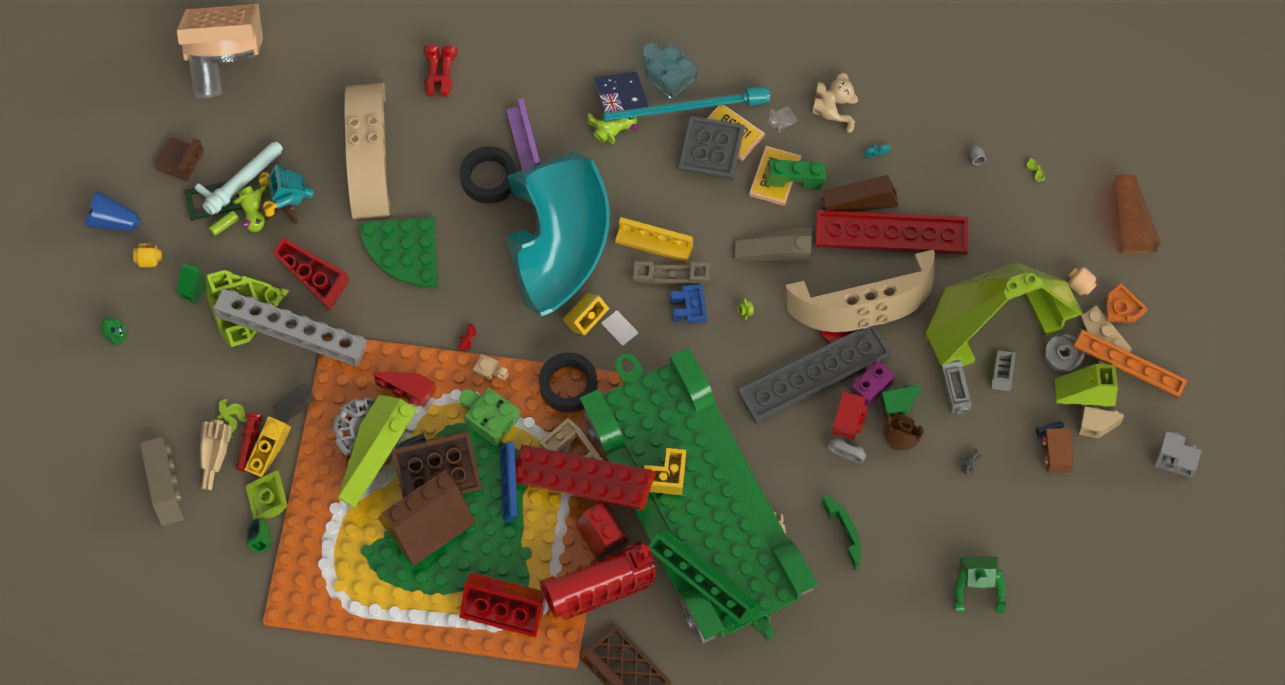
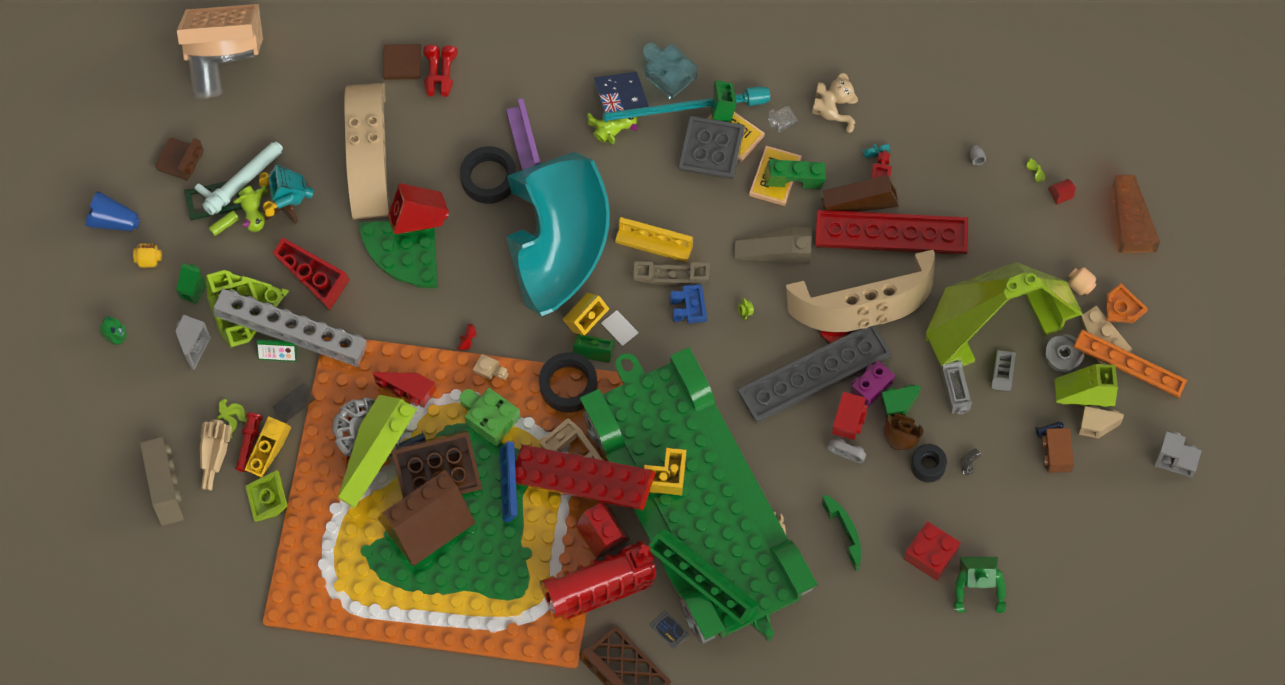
green rock [246,518,271,553] -> none
red slope [459,572,546,637] -> none
none -> light grey slope [175,315,211,370]
none -> slope [257,339,298,362]
none -> reddish brown tile [383,44,421,80]
none -> red slope [388,183,449,234]
none -> green slope [573,334,615,363]
none -> sticker [650,611,689,649]
none -> green arch [711,80,737,122]
none -> red plate [871,151,892,179]
none -> red brick [904,521,961,581]
none -> black tyre [911,444,947,482]
none -> red brick [1048,179,1076,205]

